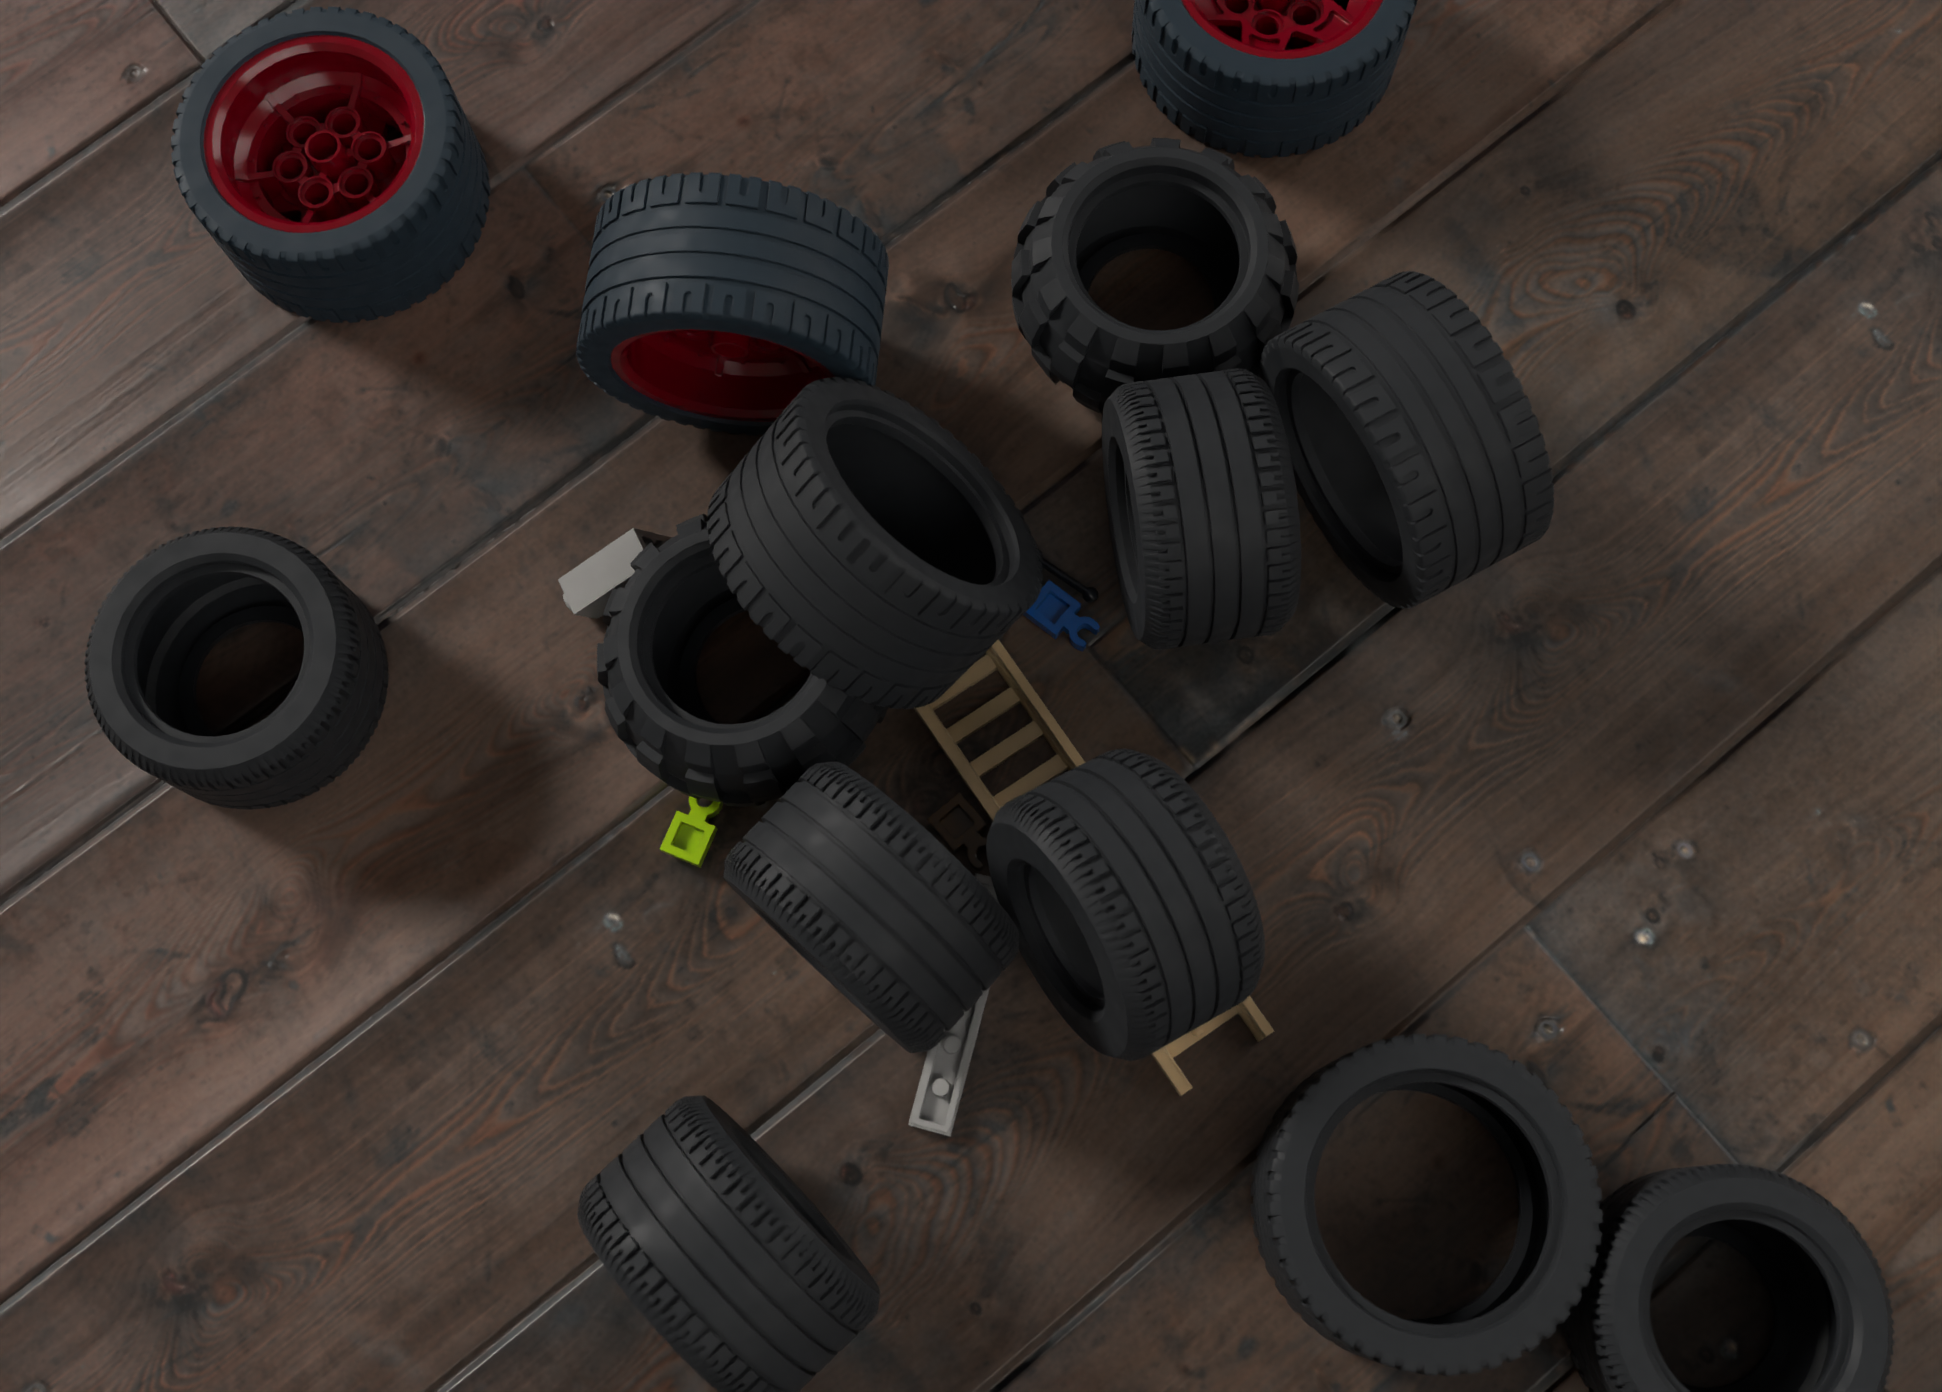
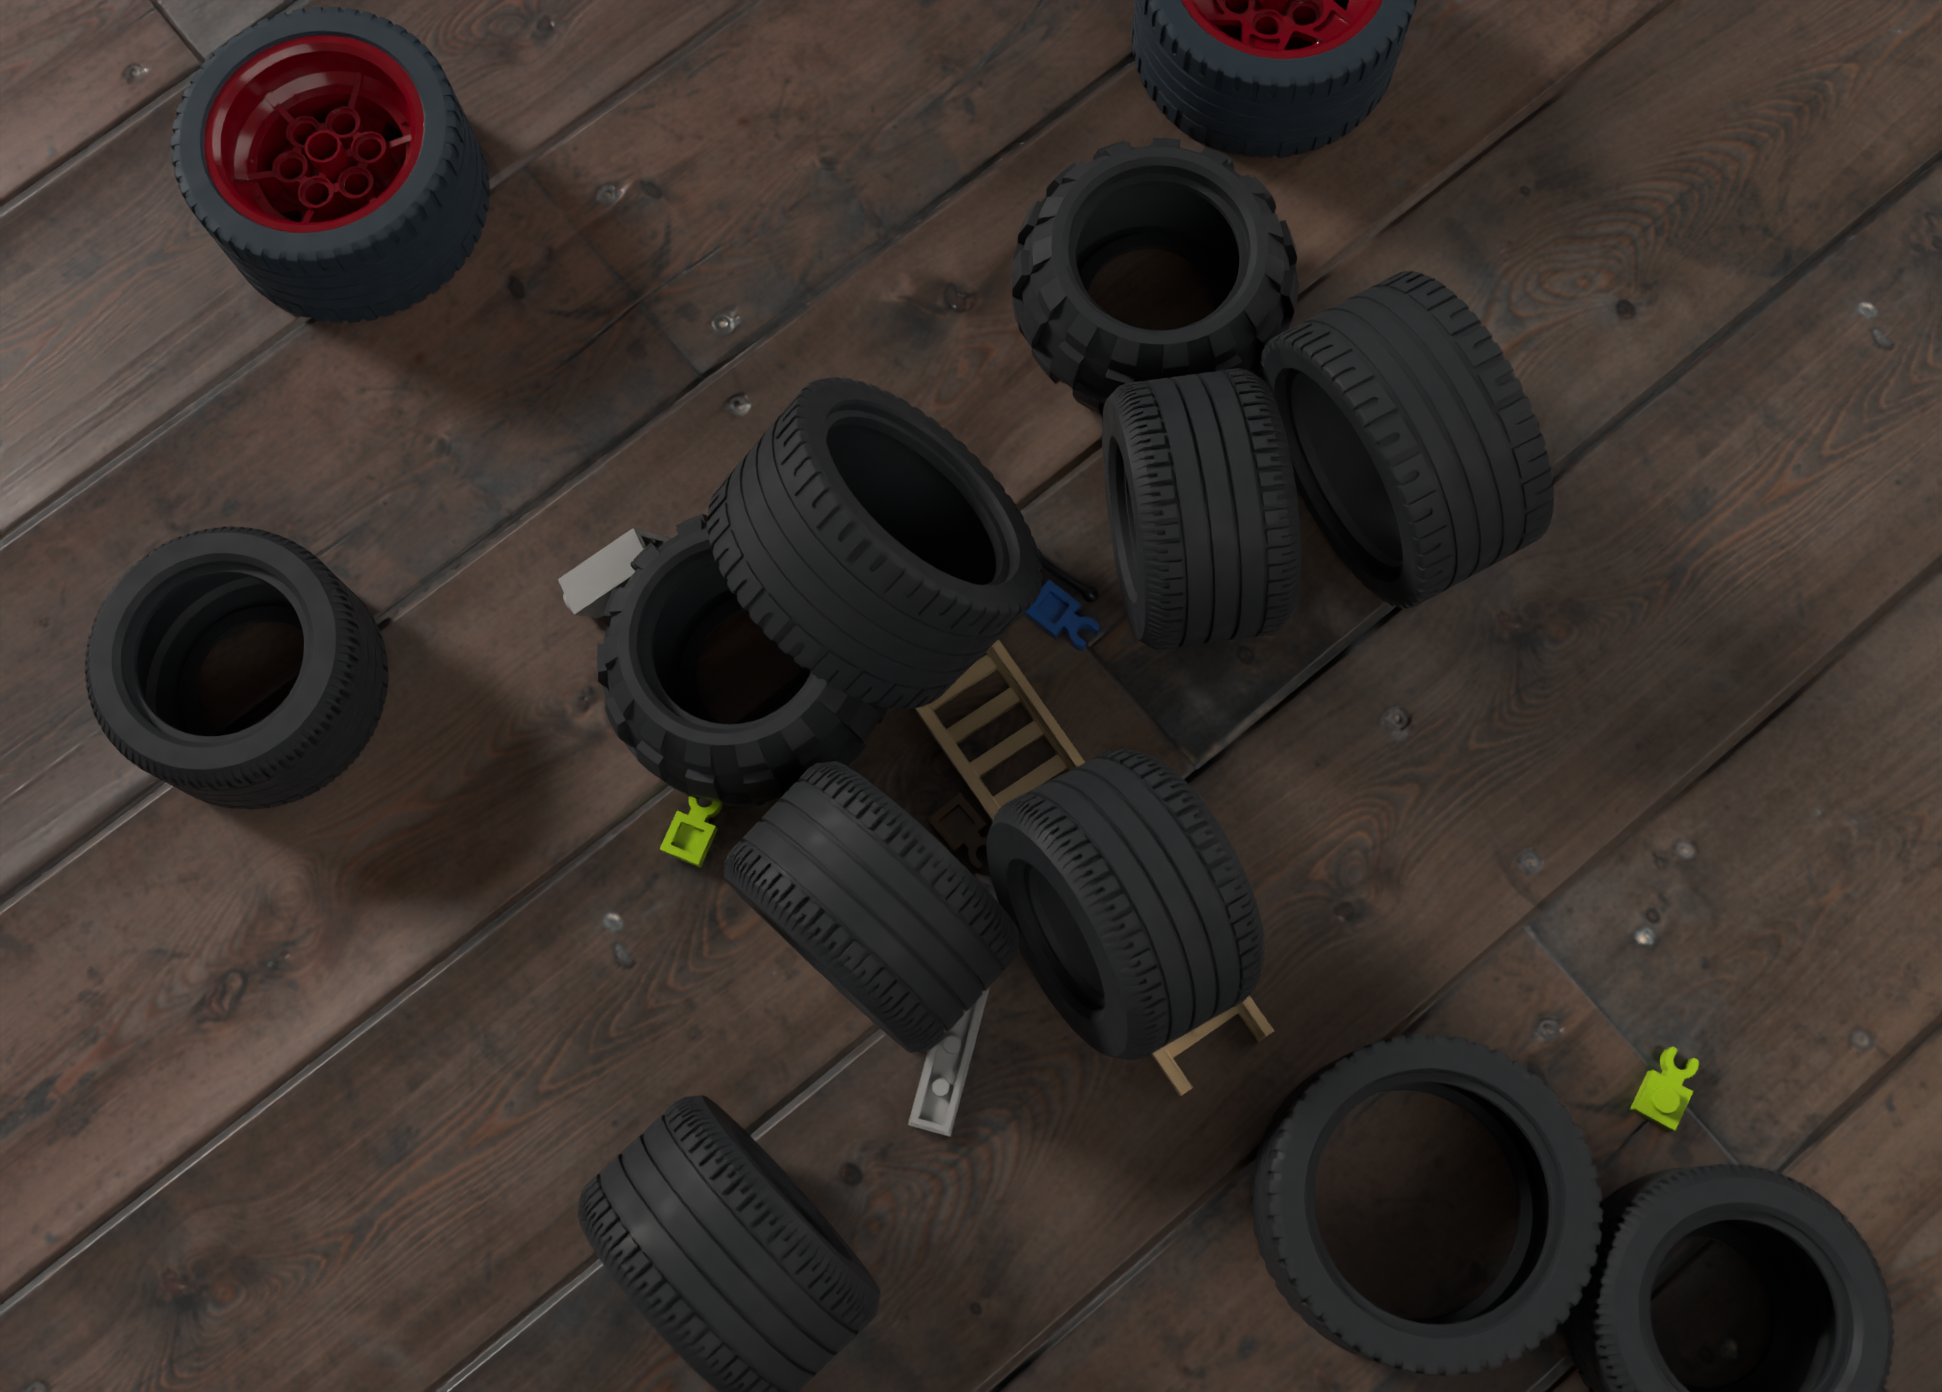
black wheel [576,172,889,436] -> none
none -> lime plate [1630,1047,1699,1132]

